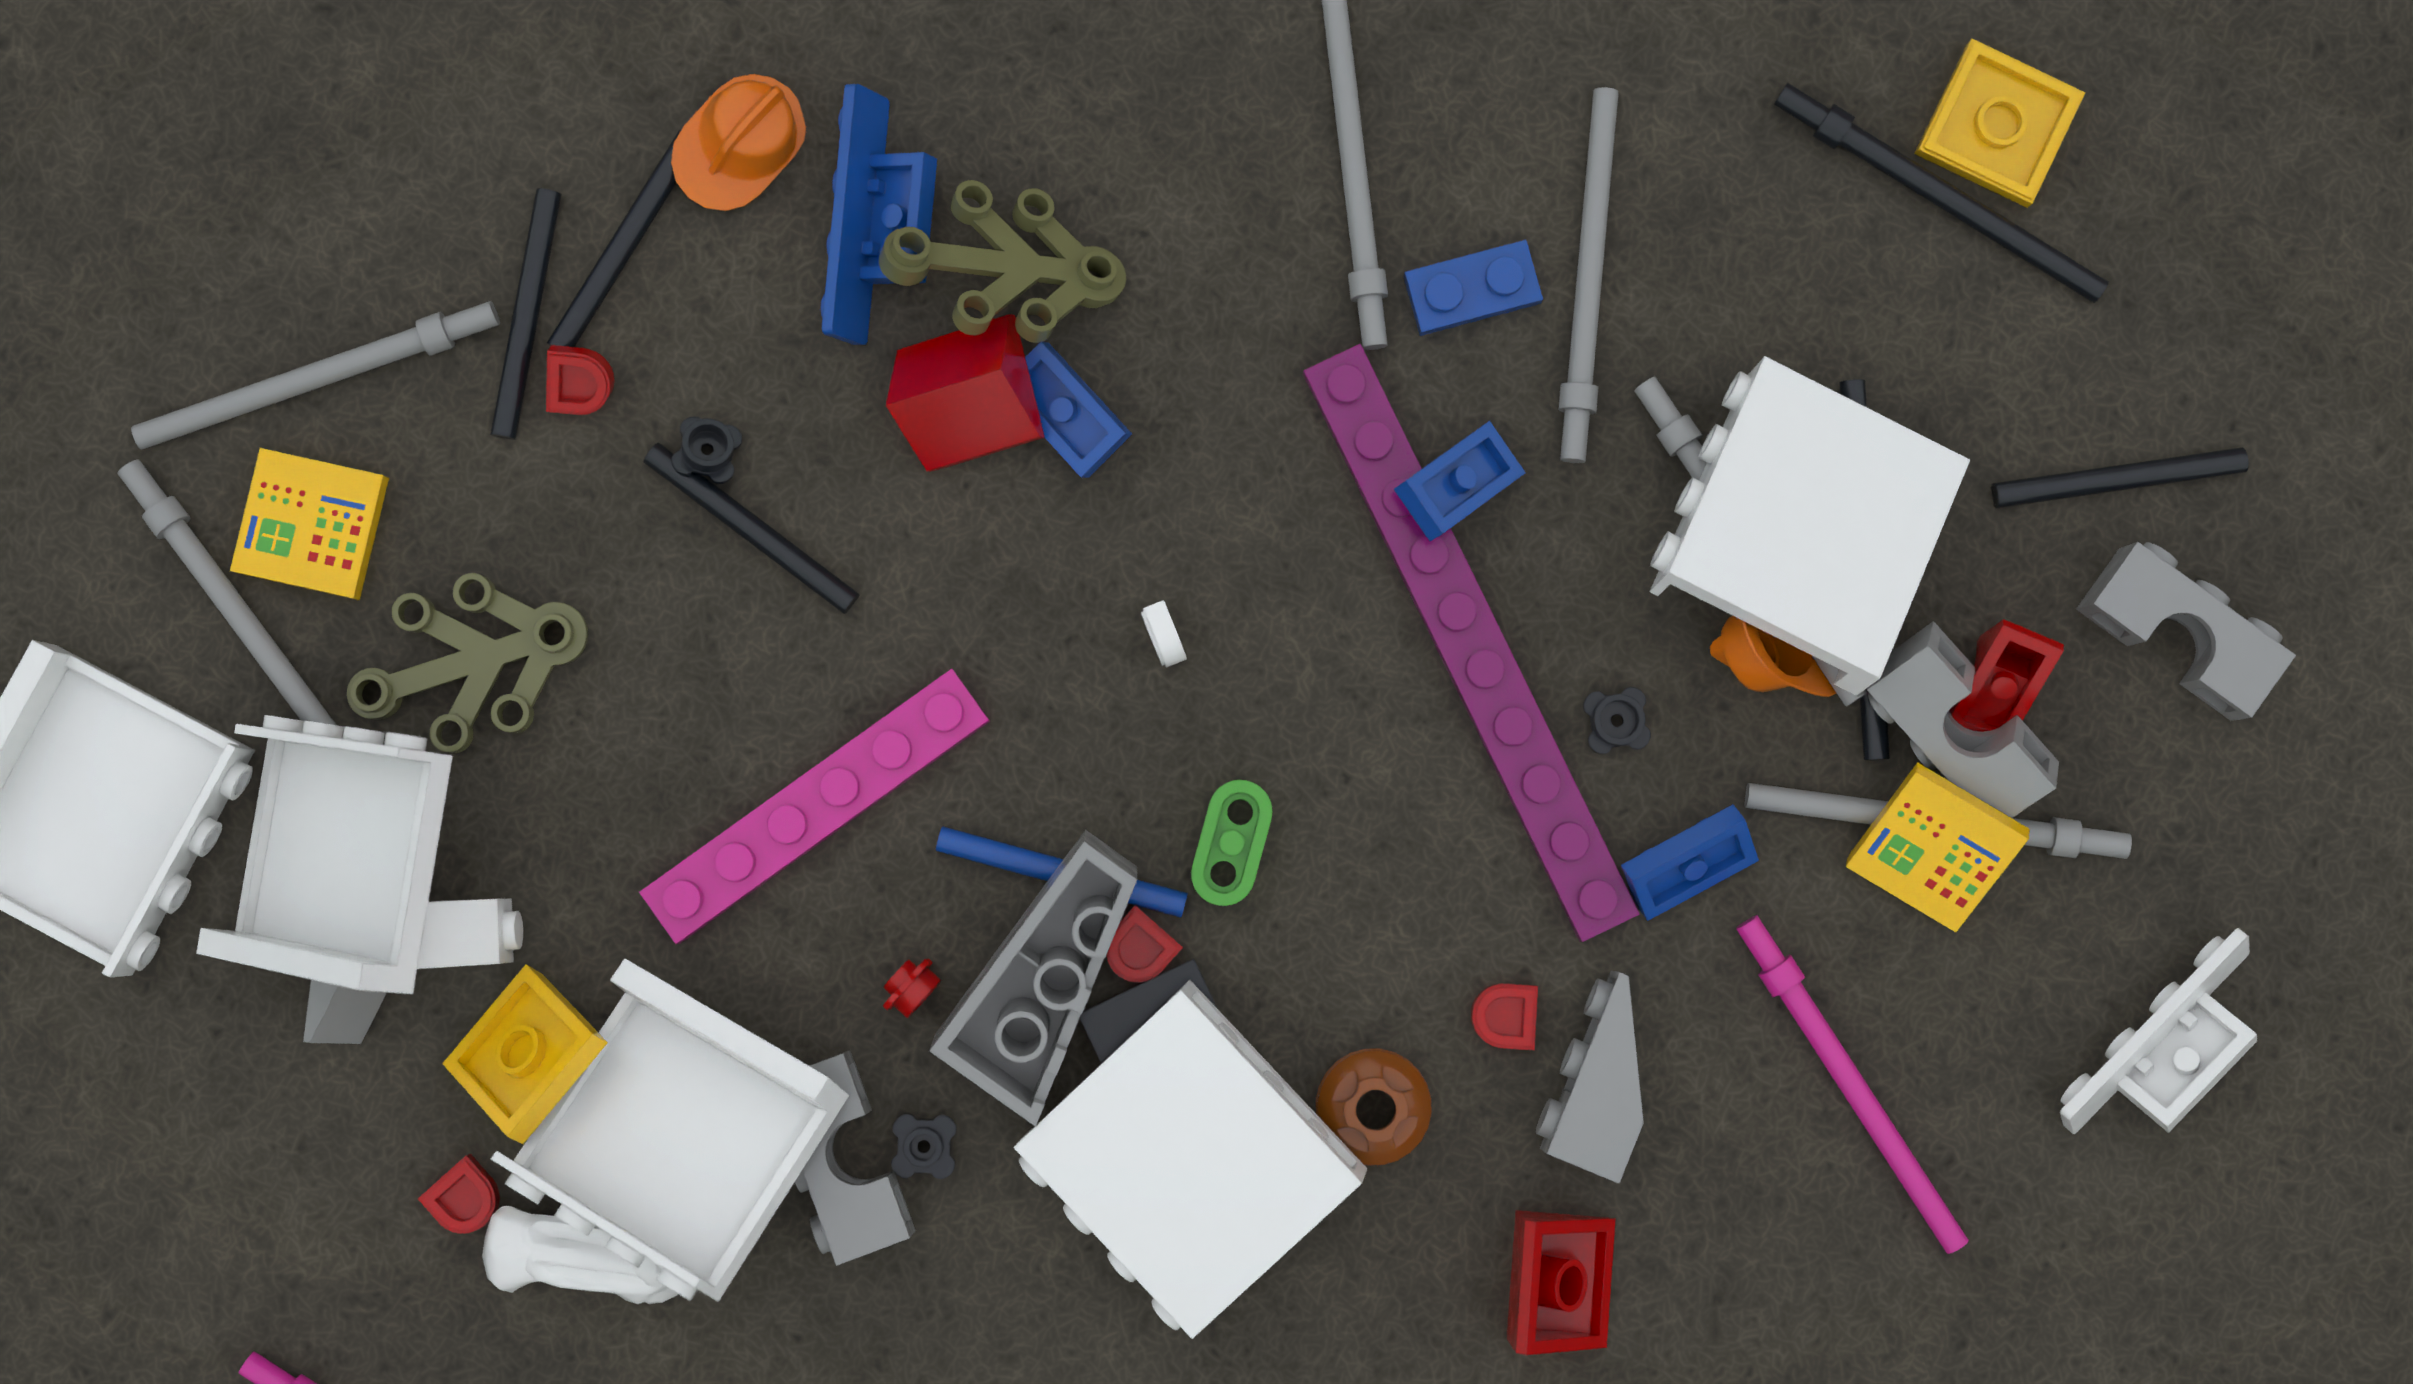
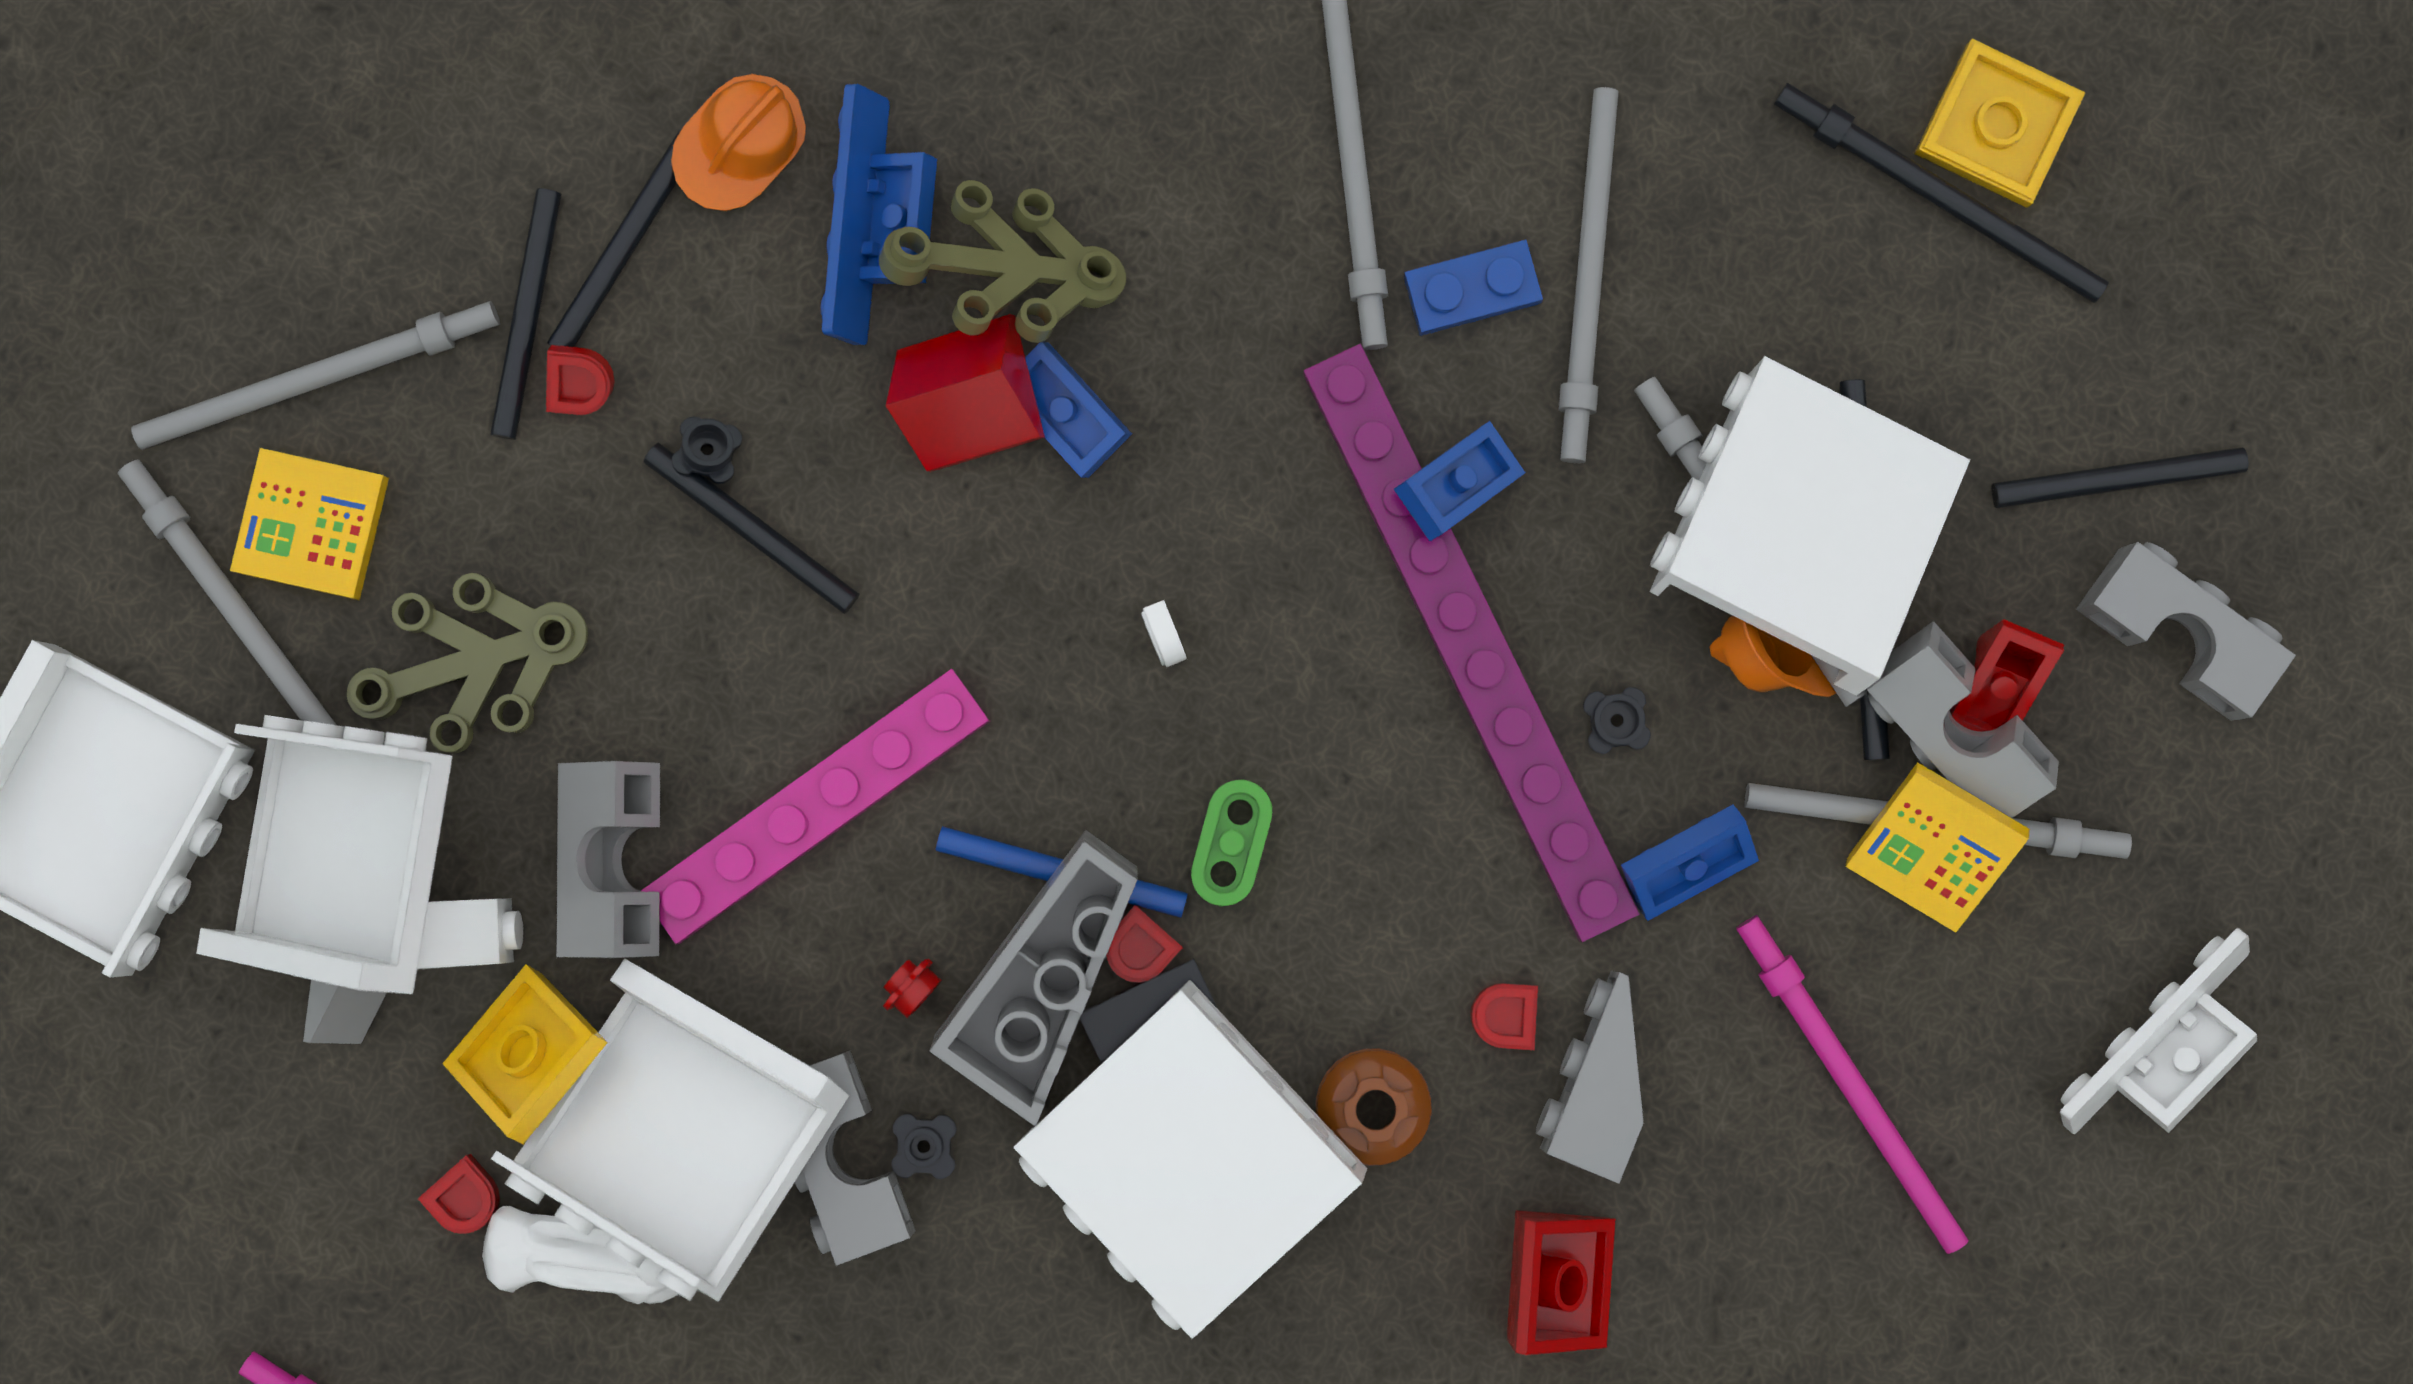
none -> light grey arch [557,761,660,958]

